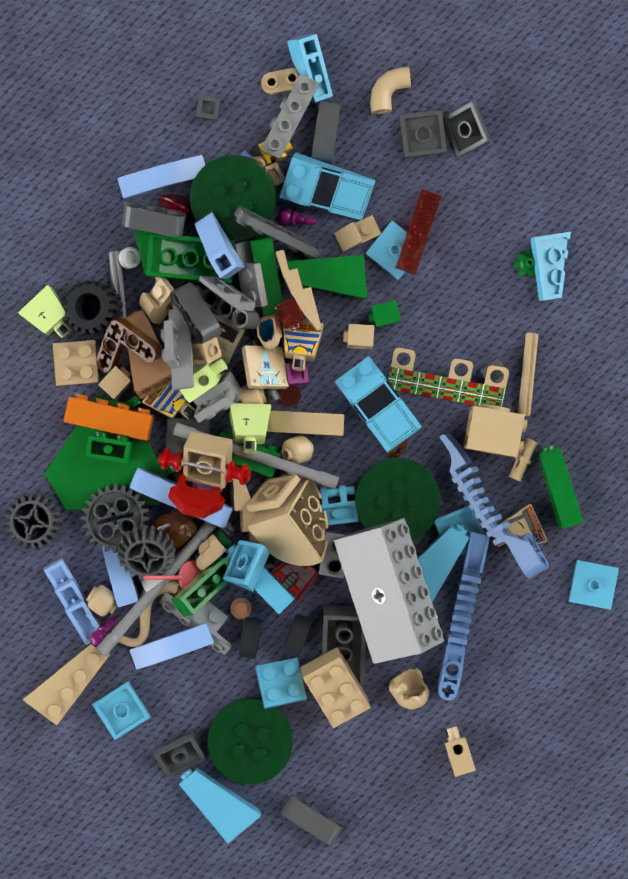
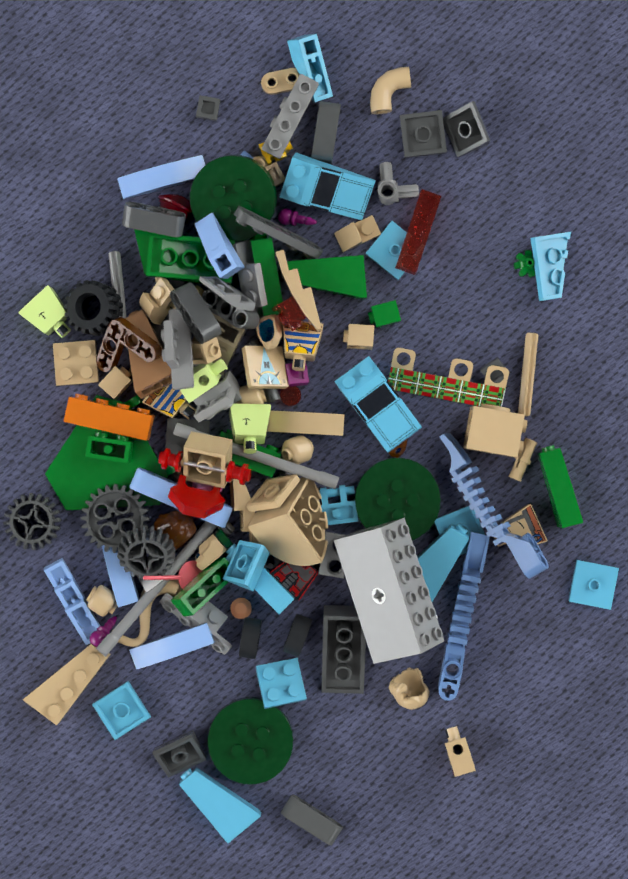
white tile [119,247,141,269] -> none
tan brick [300,647,371,728] -> none
none -> light grey axle [377,162,419,205]

